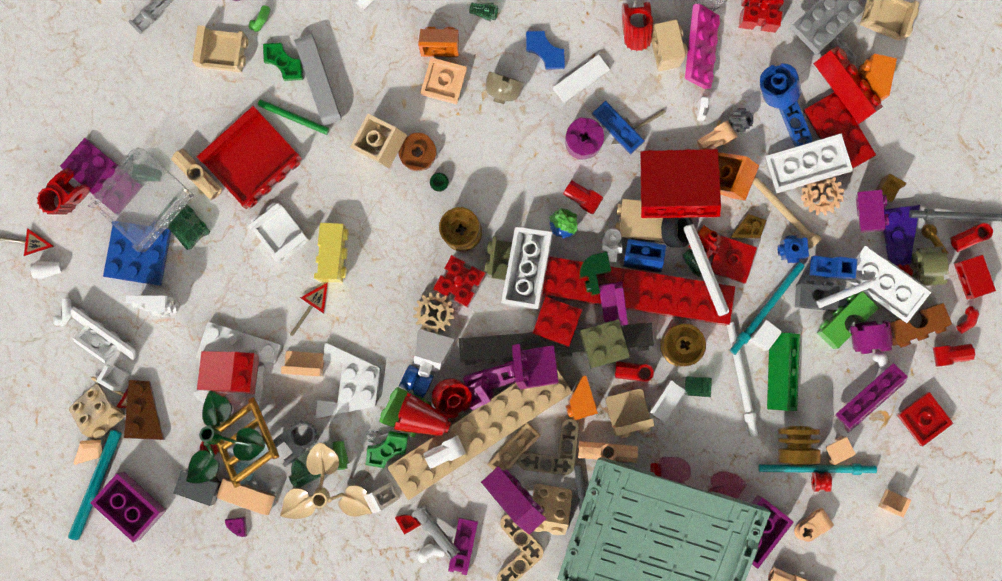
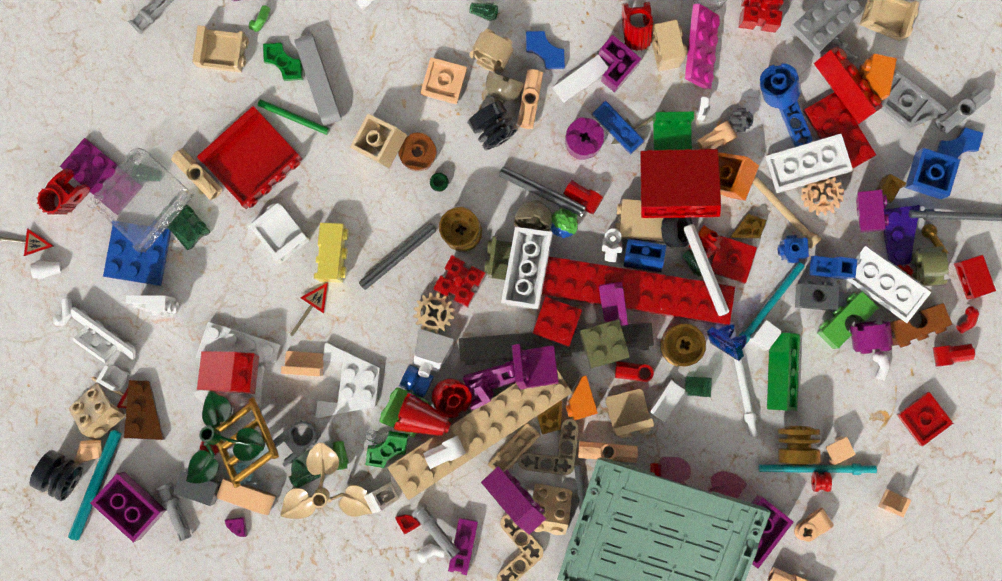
orange slope [418,27,459,57] -> none
dark green brick [579,252,611,296] -> none
white bar [817,279,874,308] -> none
magenta fence [835,363,908,433] -> none
red piece [950,223,993,252] -> none
none -> black wheel [29,450,83,501]
none -> light grey pin [155,482,192,542]
none -> dark grey axle [359,223,437,290]
none -> black wheel [467,101,518,151]
none -> tan brick [470,29,514,73]
none -> dark grey axle [499,167,586,216]
none -> dark tan cylinder [514,200,552,232]
none -> light nougat piece [517,69,543,129]
none -> pearl gold piece [537,401,562,435]
none -> magenta brick [599,34,641,93]
none -> green bracket [653,111,694,150]
none -> clear blue tile [707,324,747,361]
none -> light grey wing [881,69,948,129]
none -> blue brick [905,148,961,199]
none -> light grey piece [935,86,992,134]
none -> blue tile [937,128,983,159]

